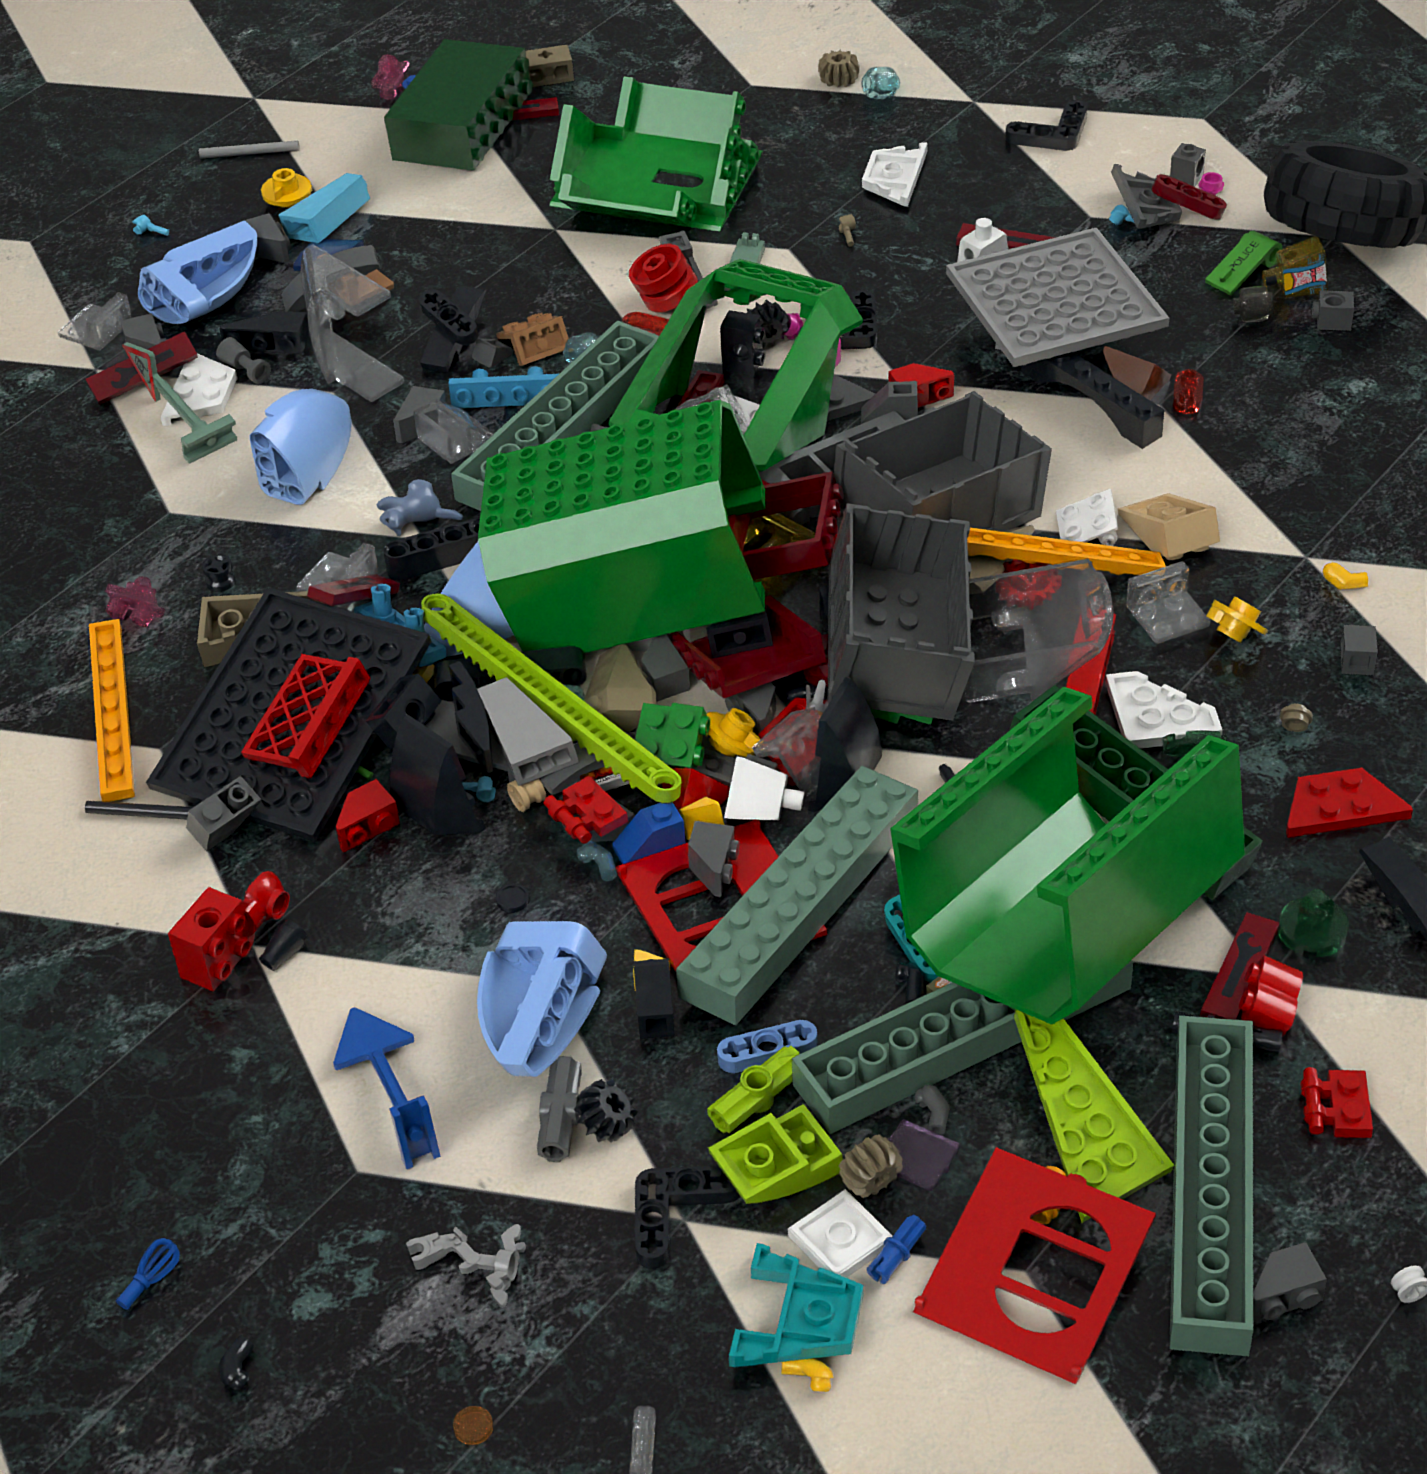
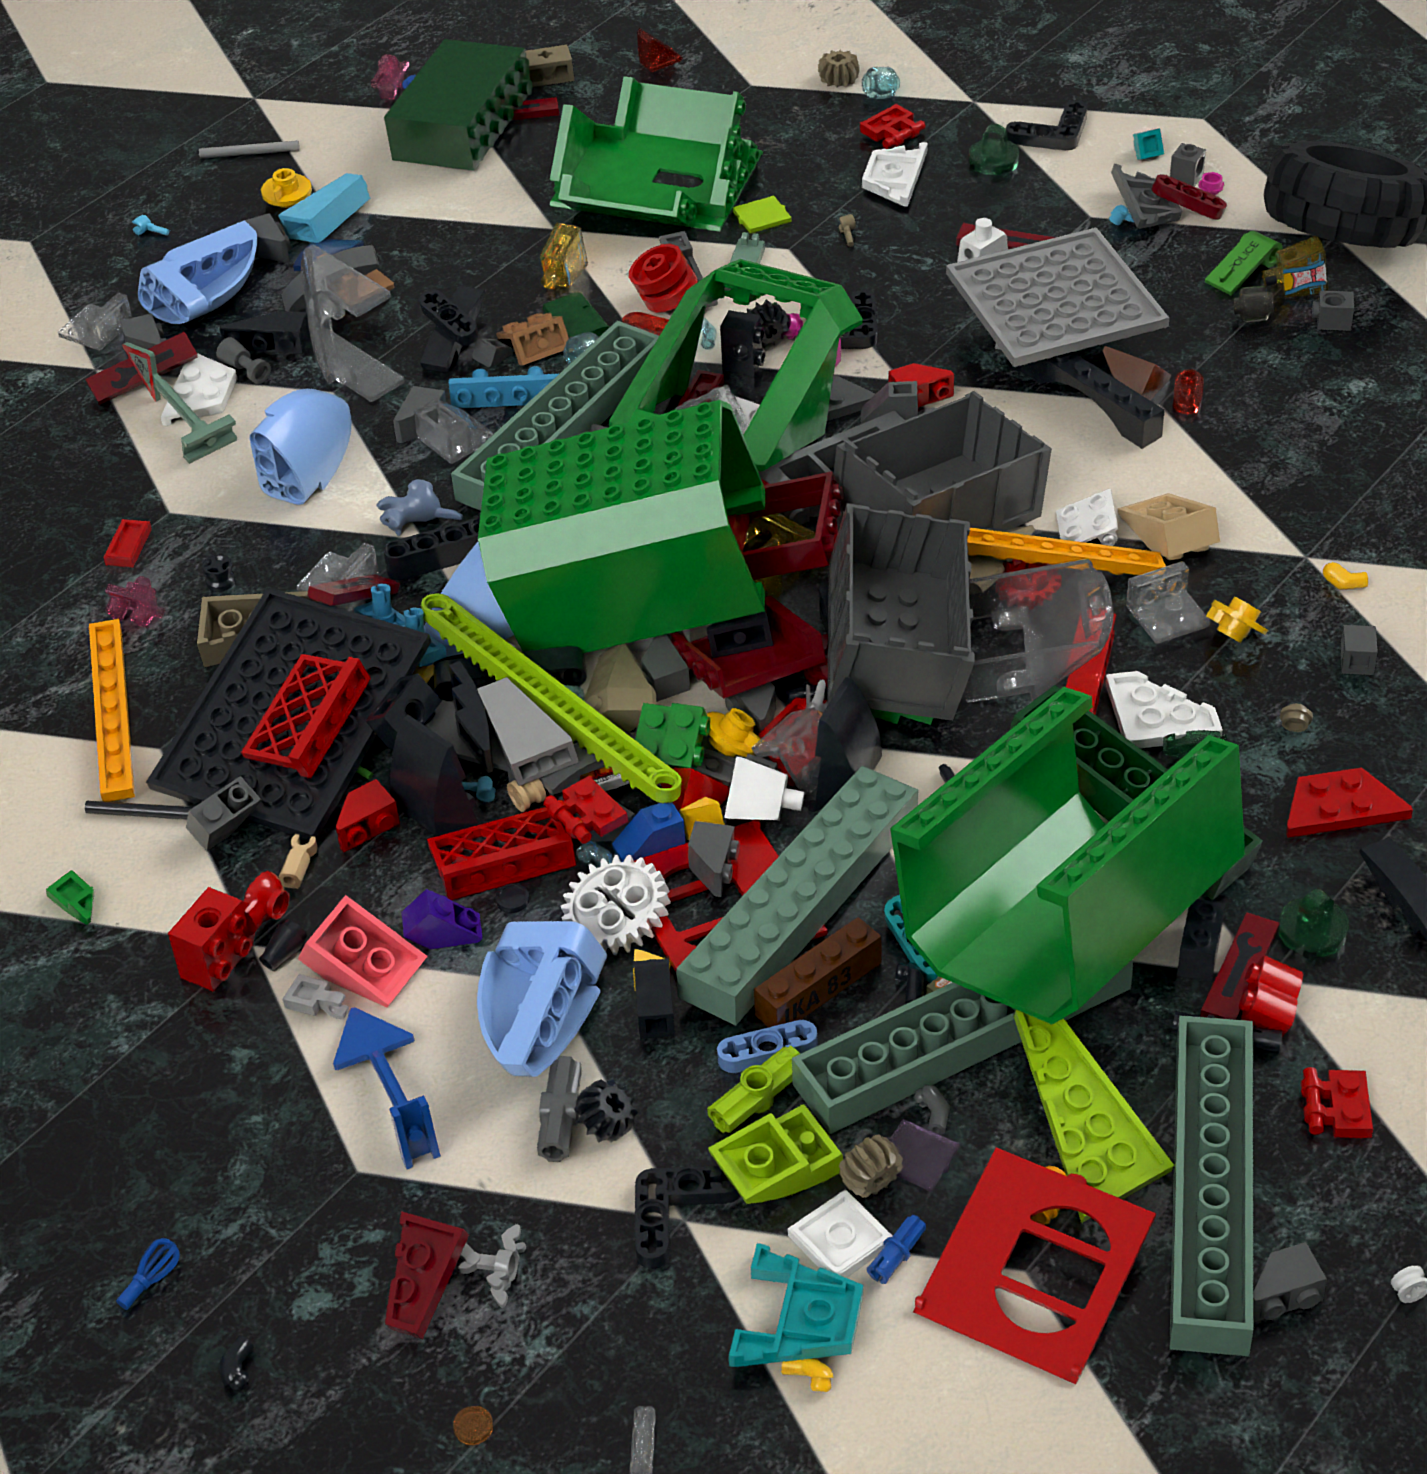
none -> green slope [46,870,94,925]
none -> red tile [103,519,152,567]
none -> tan bar [279,834,318,889]
none -> light grey plate [282,974,349,1019]
none -> coral slope [298,895,427,1008]
none -> dark red wing [385,1211,469,1339]
none -> dark purple slope [401,889,483,949]
none -> red fence [427,807,576,900]
none -> clear yellow torso [540,222,588,289]
none -> dark green piece [543,292,610,350]
none -> white gear [561,855,671,955]
none -> clear red slope [637,28,683,72]
none -> clear light blue arm [701,317,717,350]
none -> lime piece [733,196,792,234]
none -> reddish brown brick [754,917,882,1027]
none -> red plate [860,104,926,149]
none -> clear green tile [969,124,1020,175]
none -> teal tile [1133,128,1164,160]
none -> black brick [1177,899,1225,982]

